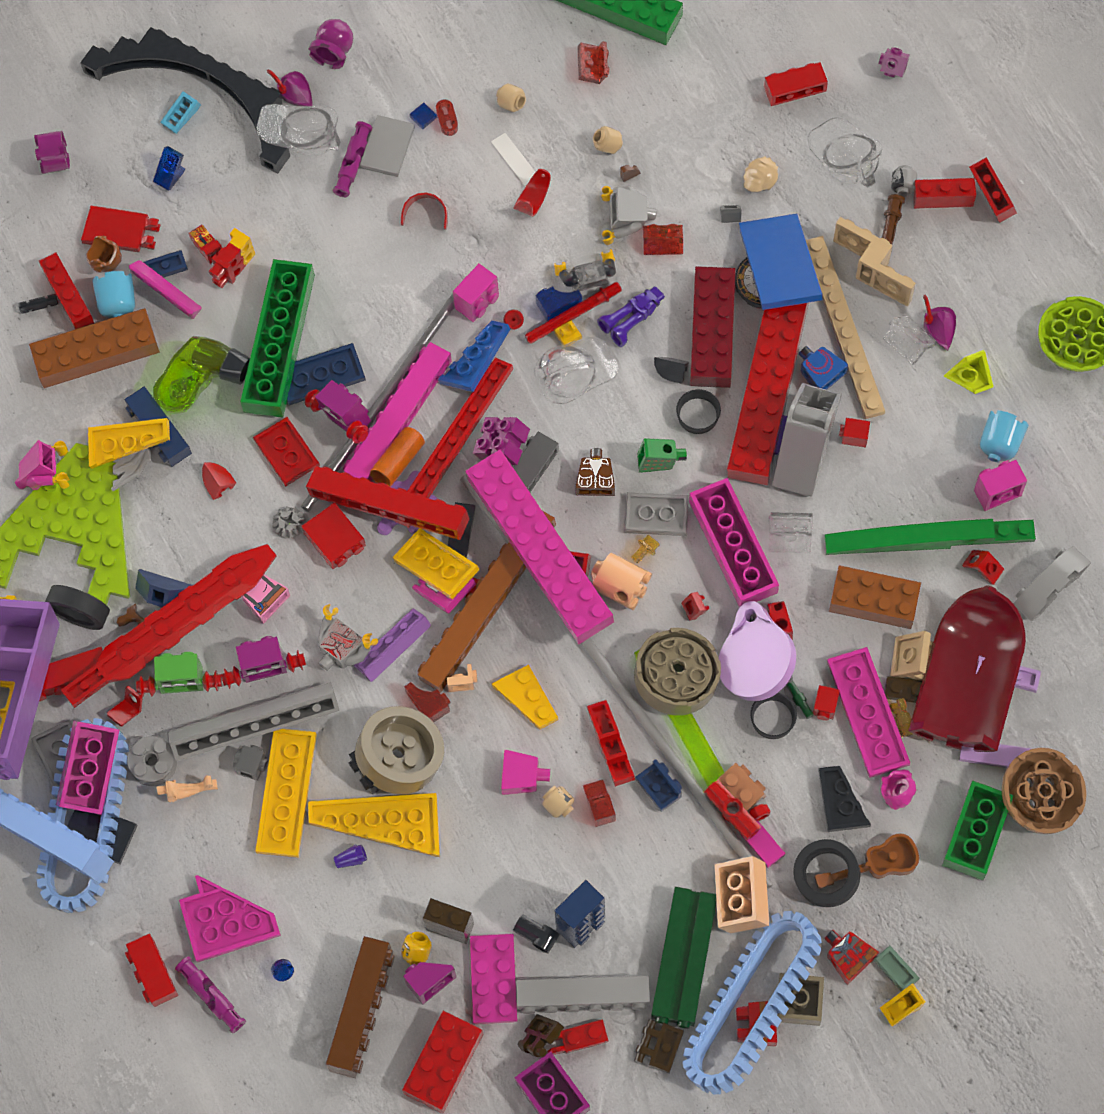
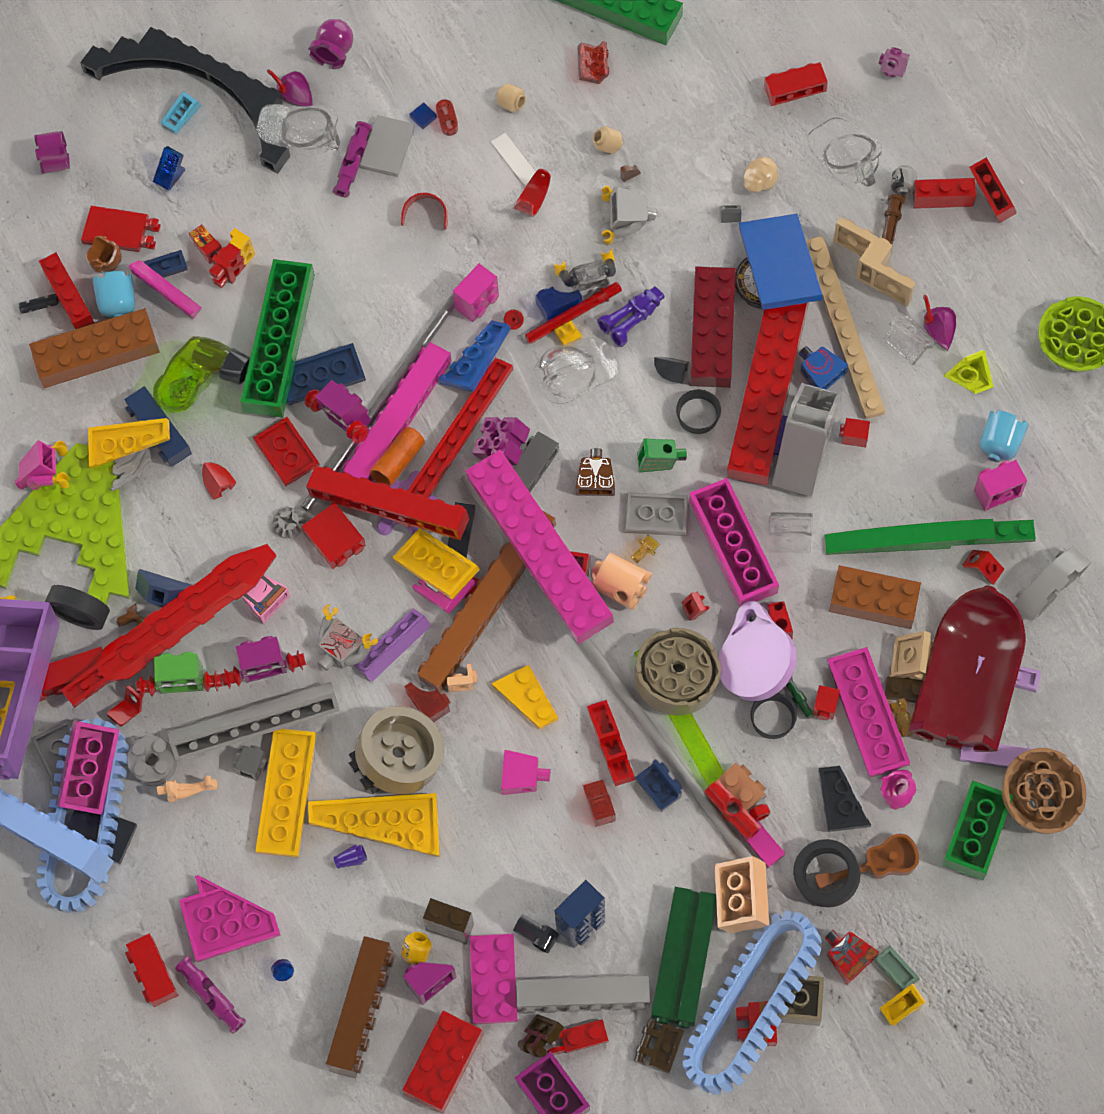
tan head [542,785,574,818] -> none
clear red bracket [643,224,683,255] -> none

